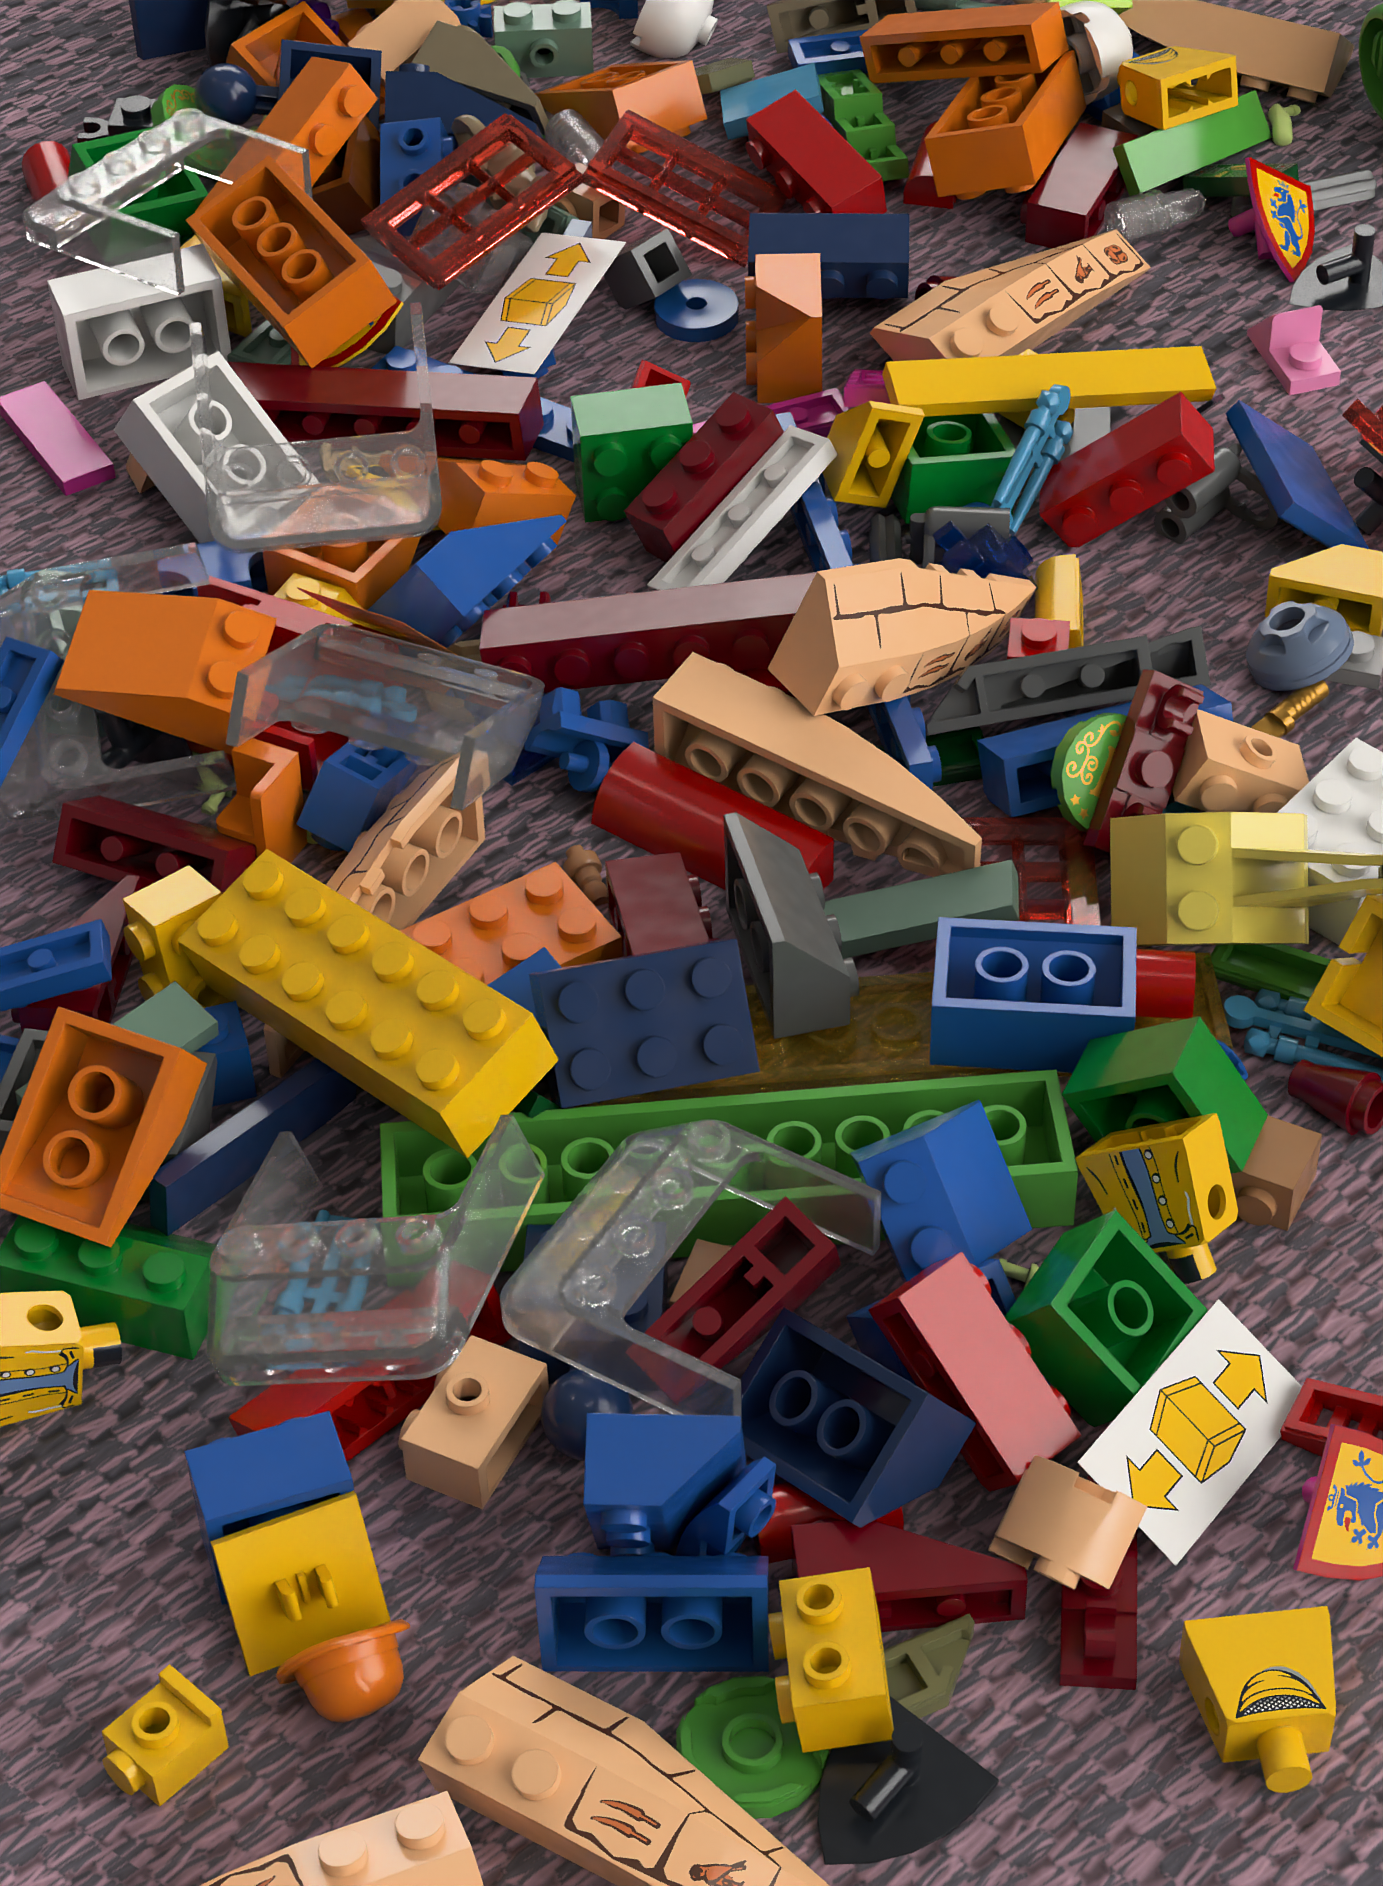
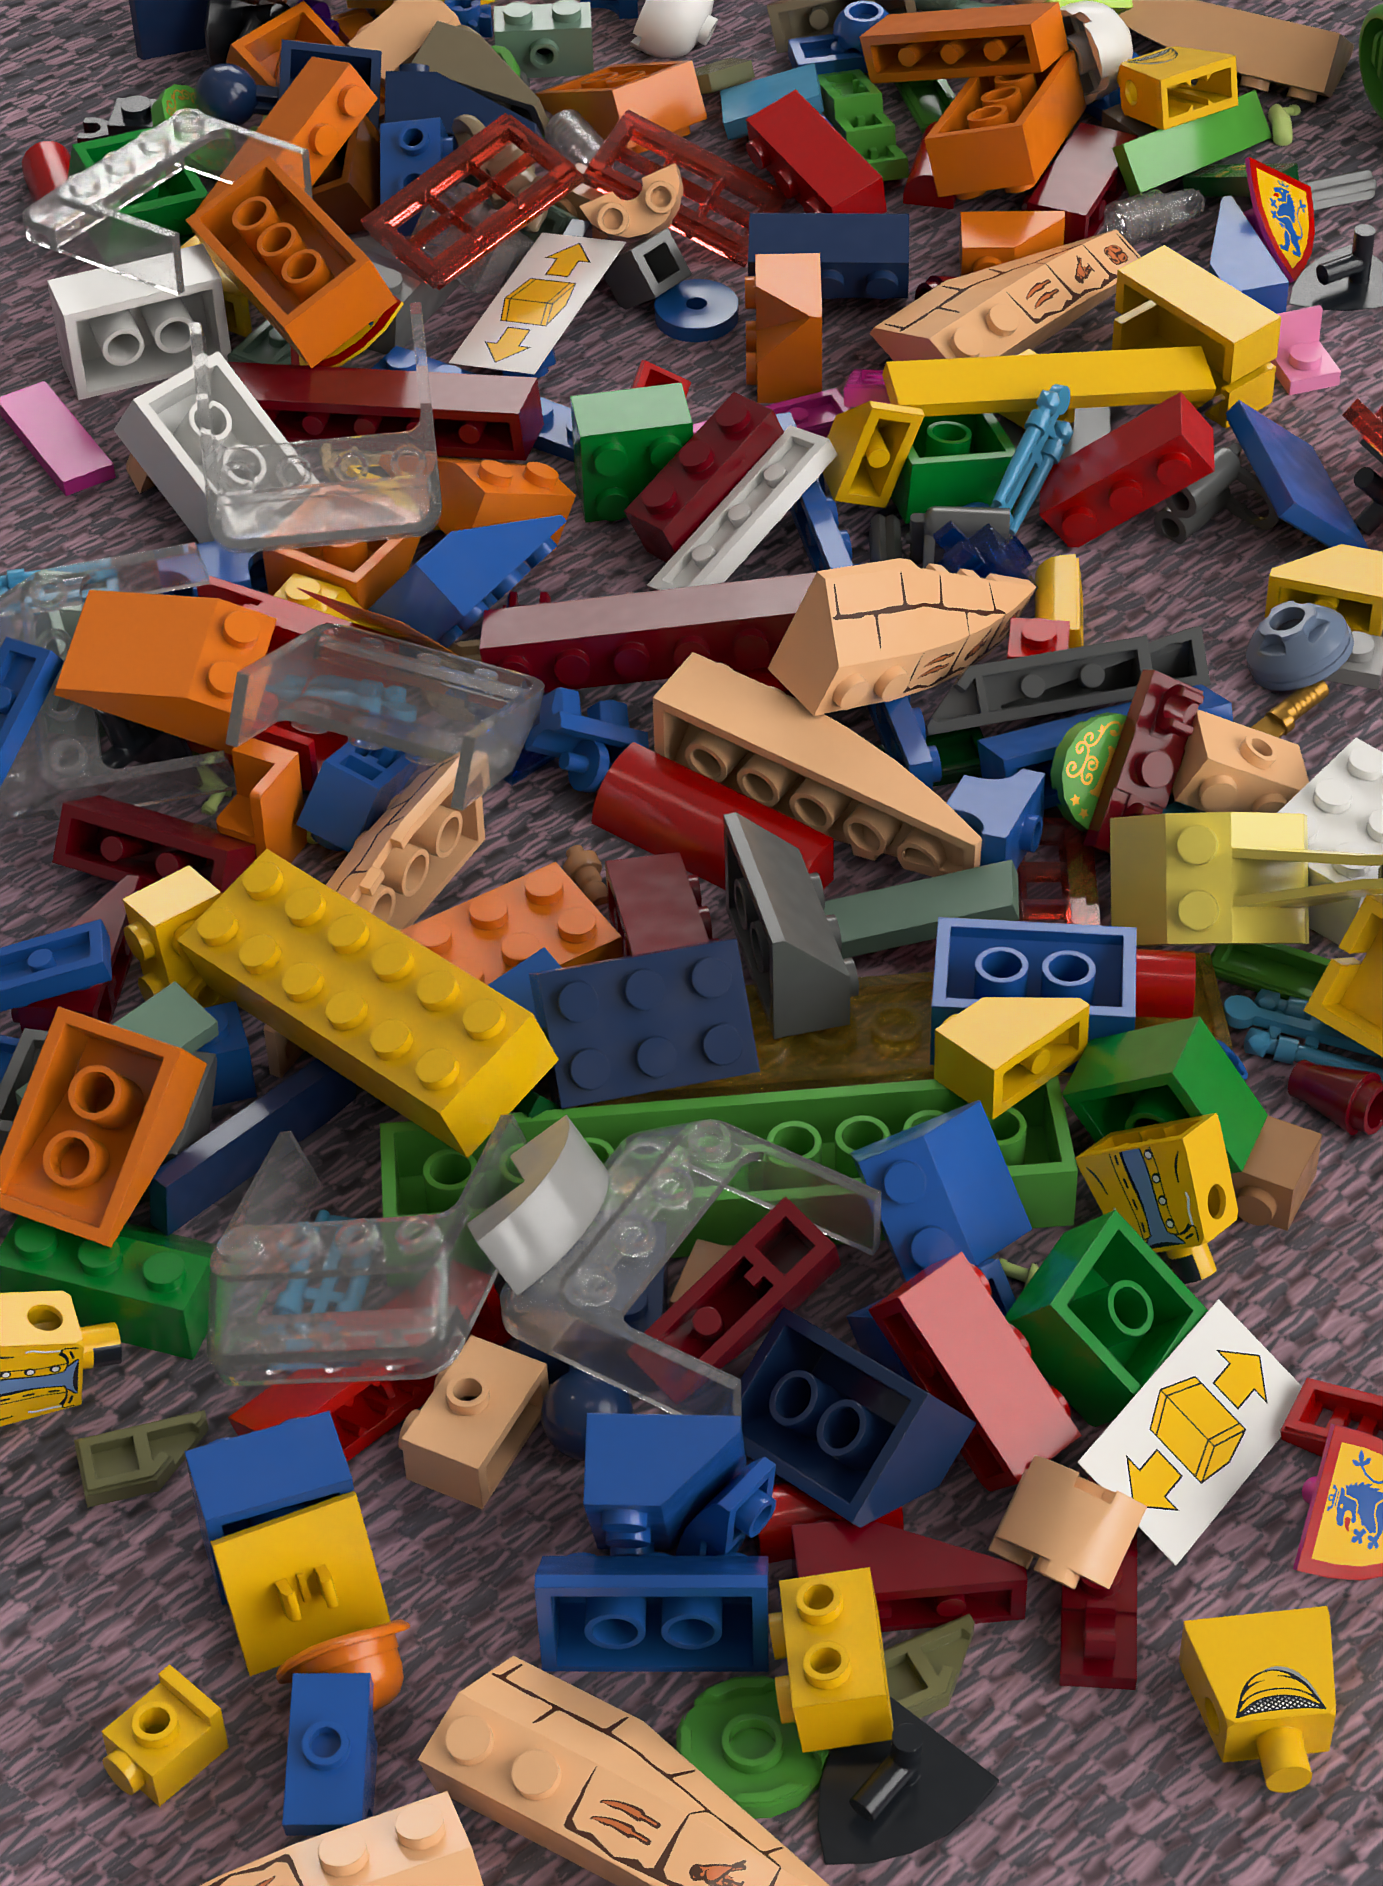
none -> olive tile [74,1410,209,1508]
none -> blue brick [282,1673,378,1836]
none -> light grey brick [467,1114,609,1296]
none -> light nougat cylinder [579,163,684,243]
none -> blue plate [833,1,889,52]
none -> bright green tile [894,79,956,134]
none -> yellow slope [934,997,1090,1120]
none -> brick [947,769,1045,870]
none -> orange slope [959,211,1065,276]
none -> yellow piece [1112,245,1281,429]
none -> slope [1209,195,1289,314]

